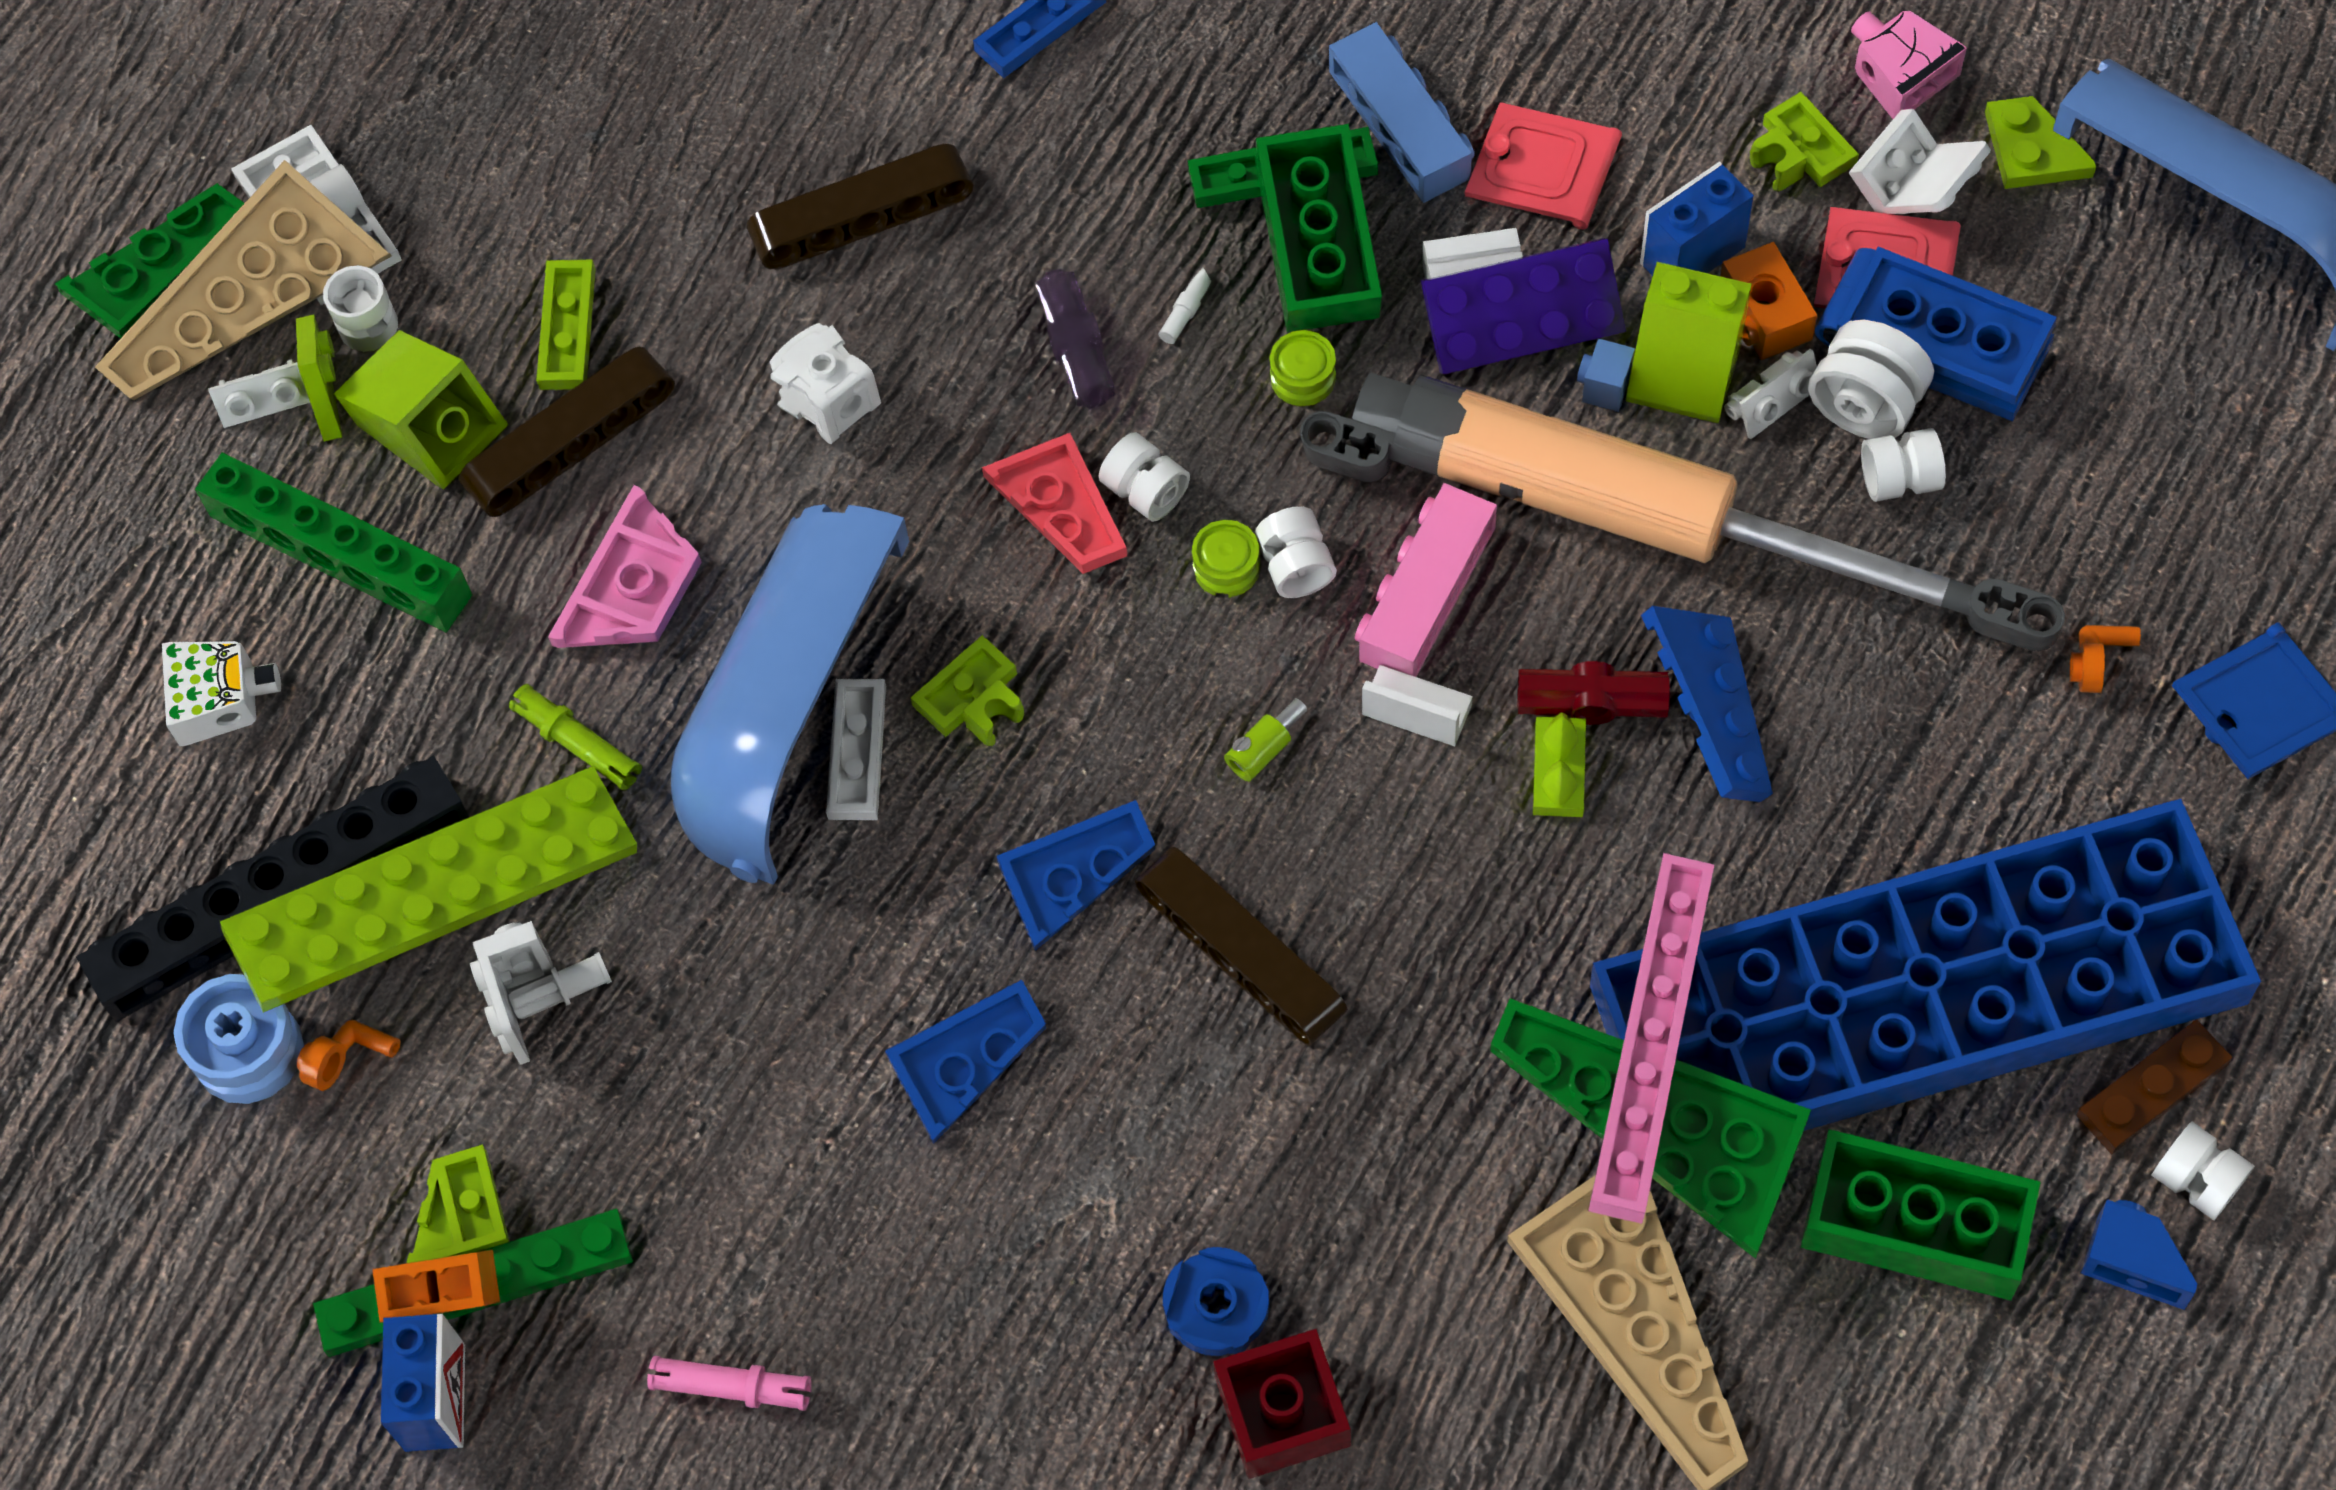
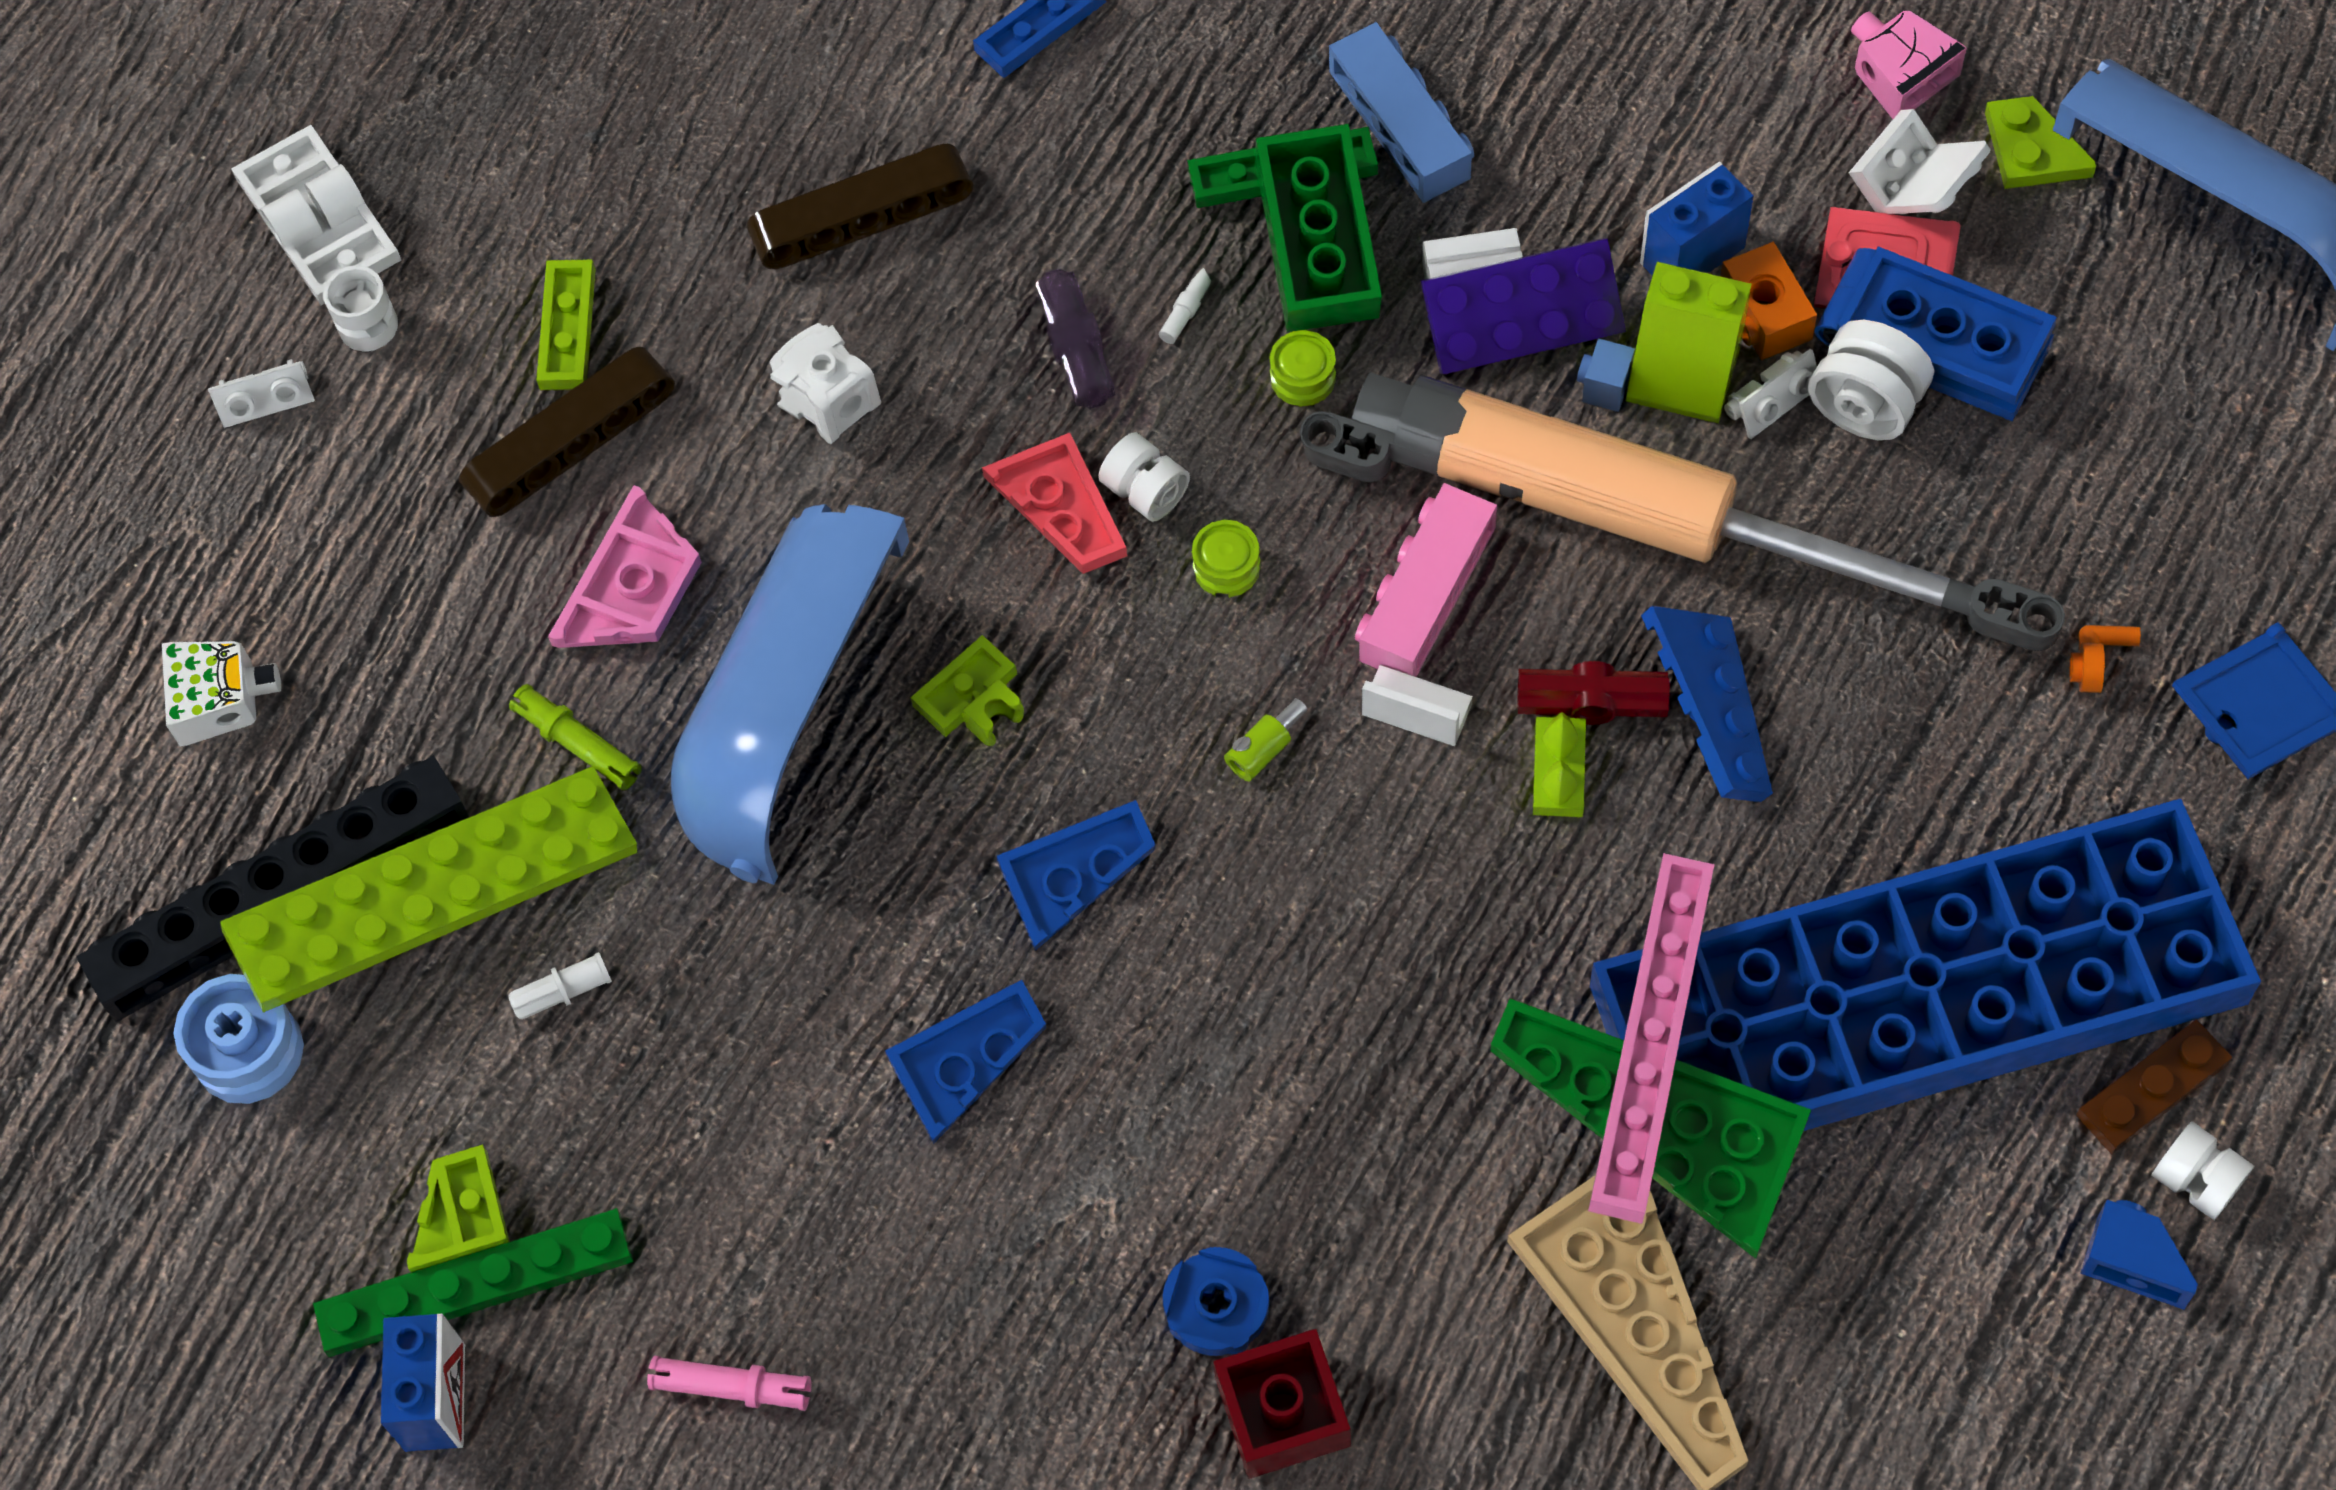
green wing [55,183,244,339] -> none
tan wing [95,160,392,400] -> none
green brick [195,452,473,633] -> none
lime wing [296,314,342,442] -> none
orange plate [297,1020,401,1091] -> none
lime slope [334,330,509,490] -> none
orange brick [372,1250,500,1322] -> none
white bracket [470,921,554,1065] -> none
white tile [826,679,886,820] -> none
dark brown beam [1135,847,1348,1046] -> none
white wheel [1255,506,1337,598] -> none
coral container [1465,102,1622,230] -> none
lime plate [1750,92,1859,192] -> none
green brick [1800,1129,2041,1301] -> none
white wheel [1861,428,1946,502] -> none

